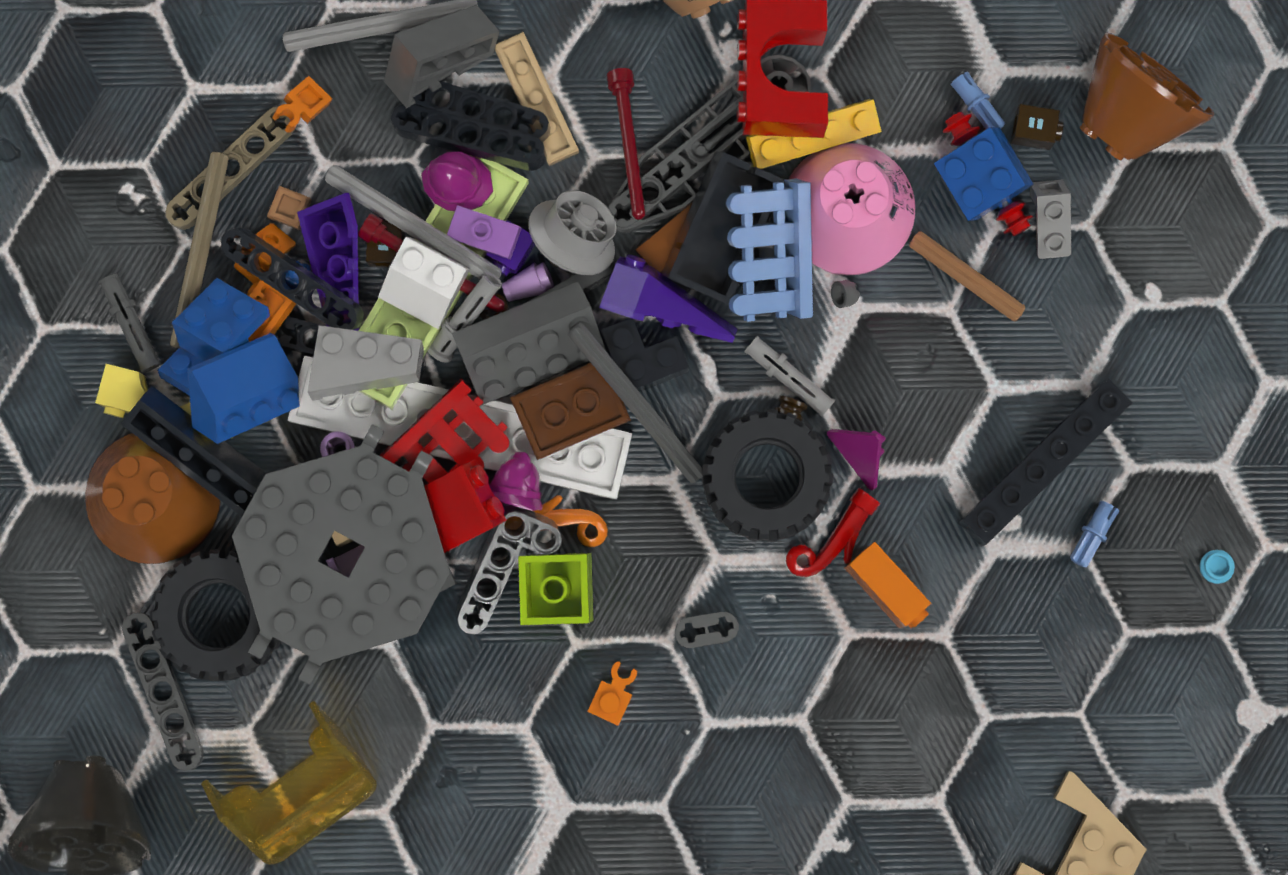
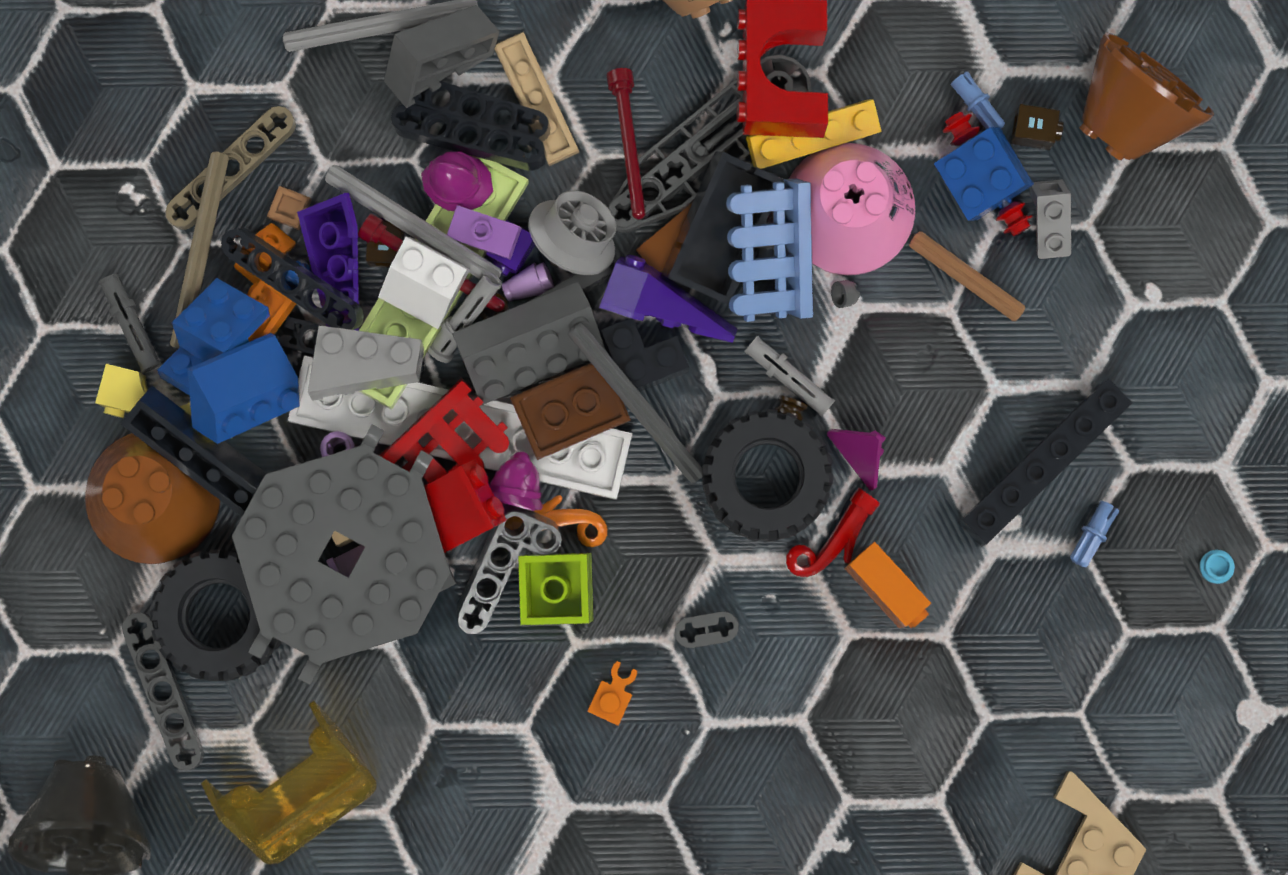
orange plate [272,76,332,133] -> none

